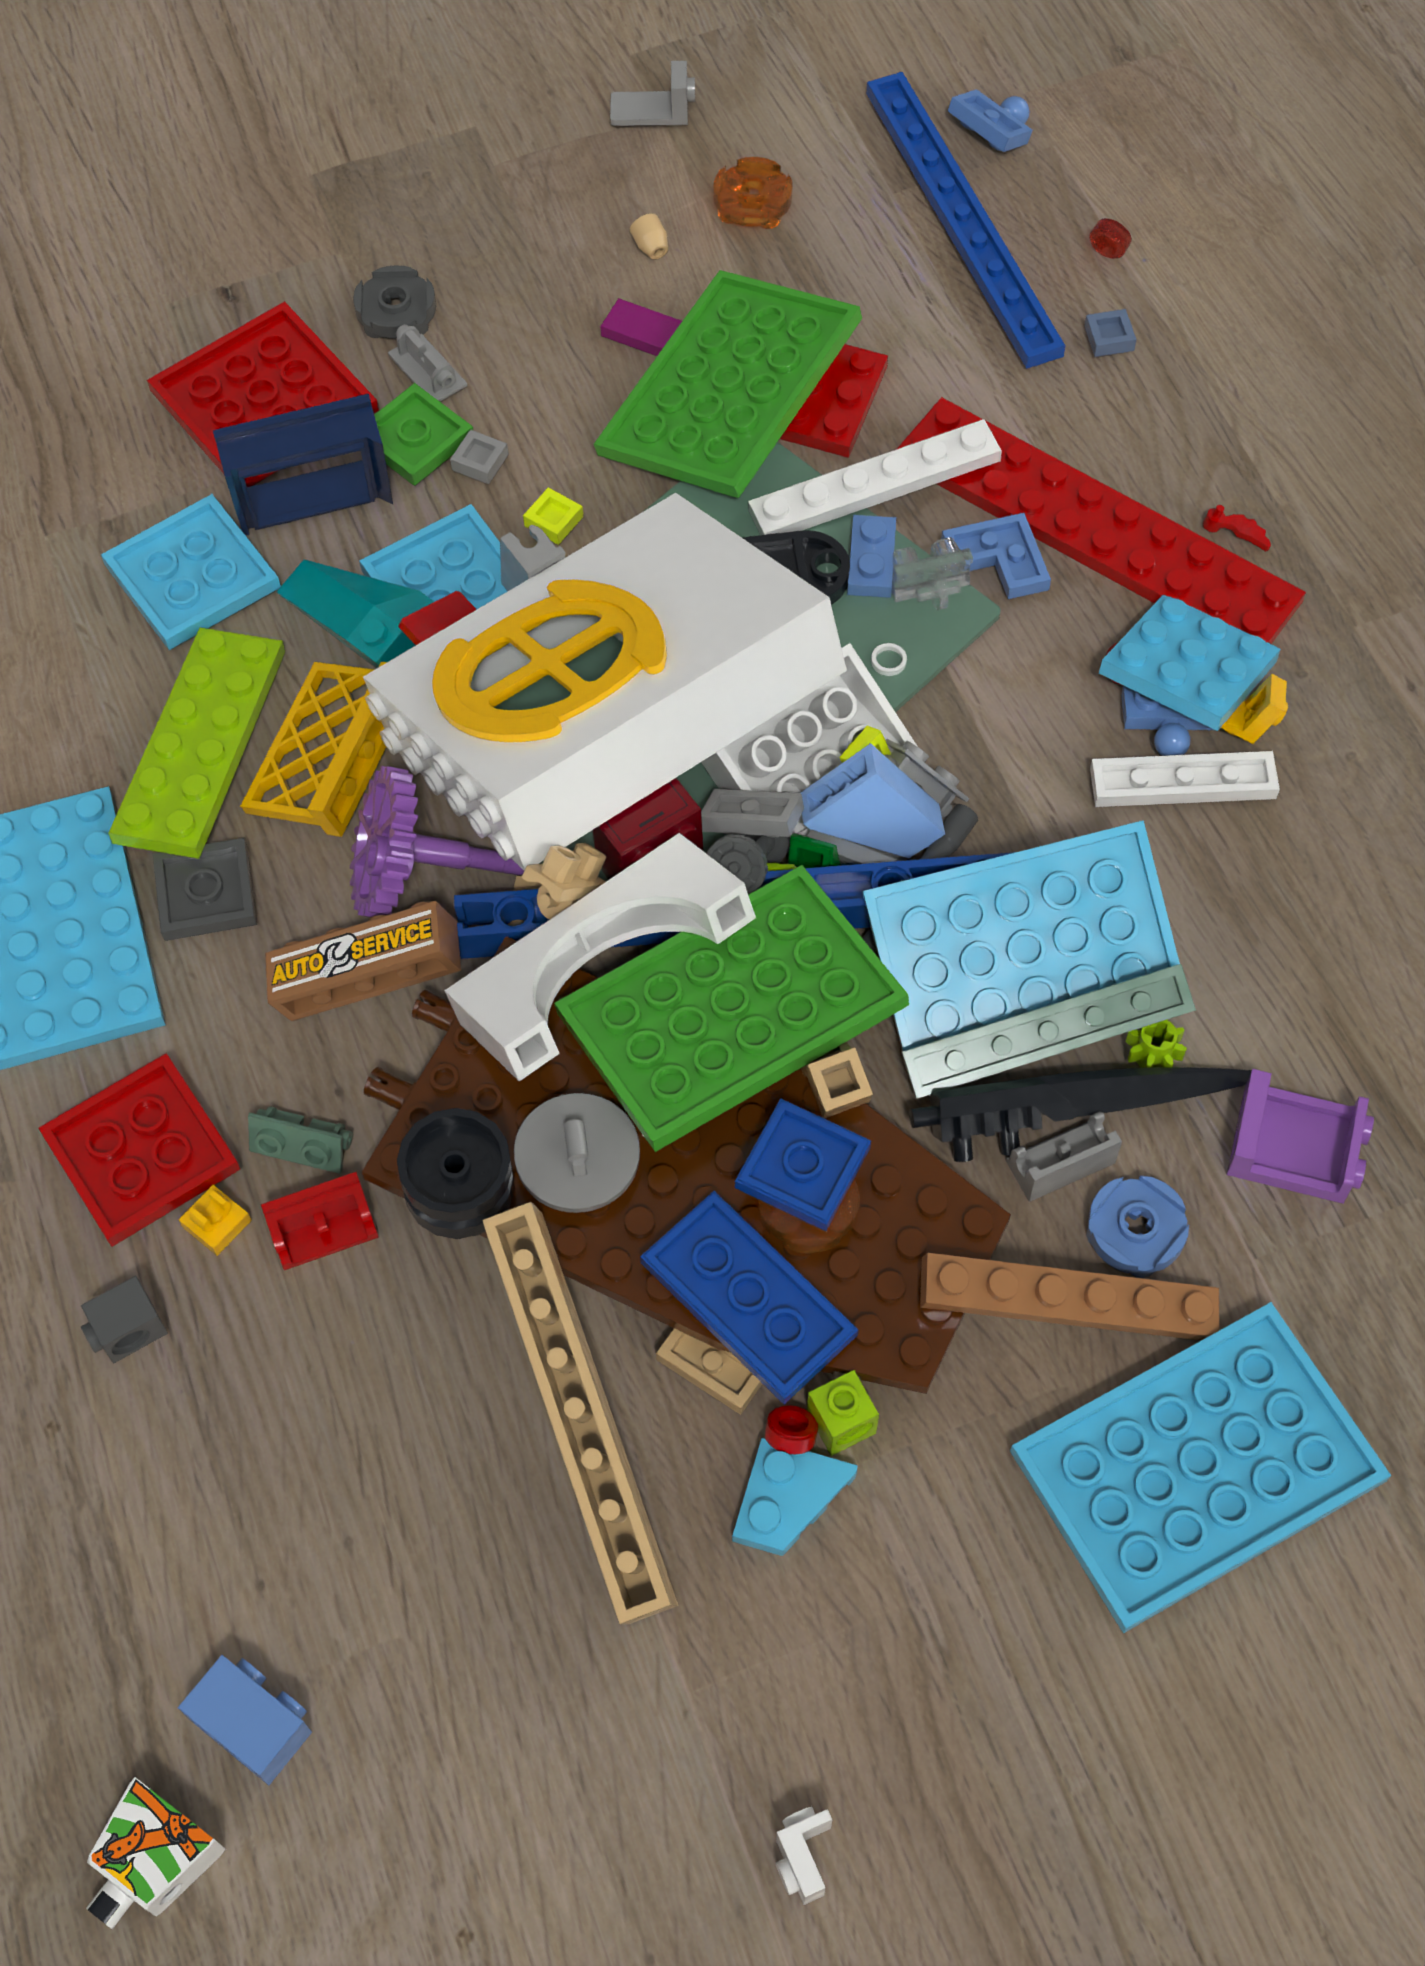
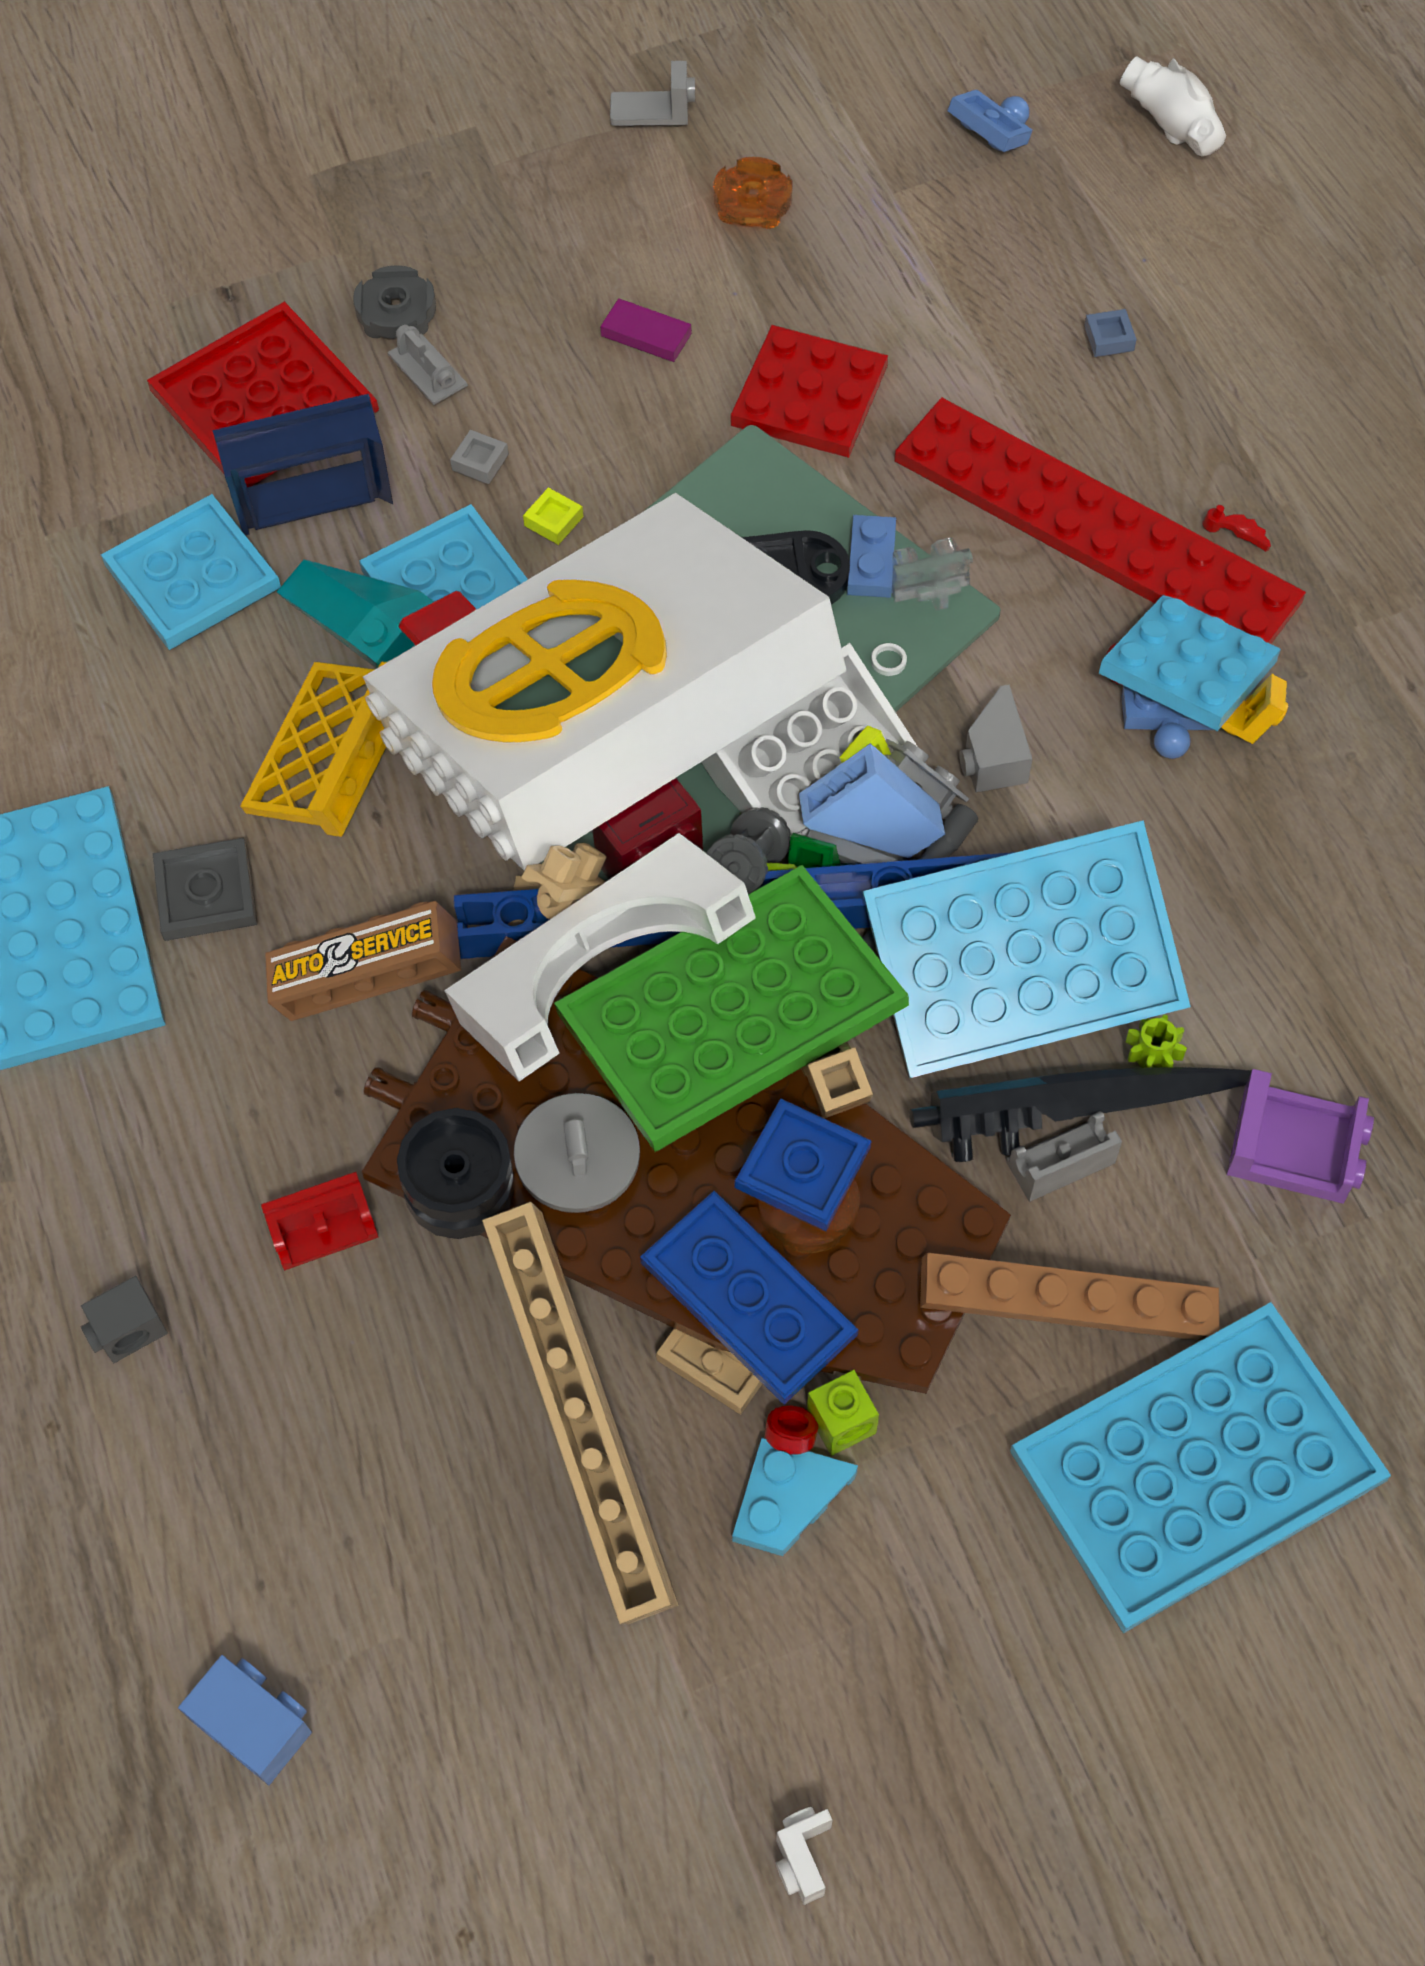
red plate [38,1053,241,1247] -> none
torso [86,1777,226,1929] -> none
lime plate [109,627,285,859] -> none
yellow tile [178,1185,252,1256] -> none
sand green hinge [248,1106,353,1174] -> none
medium lavender gear [350,766,524,917] -> none
bright green plate [374,383,473,486] -> none
light grey hinge [500,525,565,591] -> none
bright green plate [594,270,862,498] -> none
tan hose [630,214,668,259] -> none
light grey plate [701,789,804,837] -> none
white plate [748,419,1002,535] -> none
blue plate [866,72,1065,369] -> none
plate [901,964,1196,1098] -> none
medium blue plate [941,513,1051,599] -> none
medium blue plate [1086,1176,1189,1278] -> none
clear red tile [1089,218,1132,258] -> none
white plate [1090,751,1280,807] -> none
none -> light grey slope [960,685,1032,793]
none -> white animal [1120,56,1226,157]

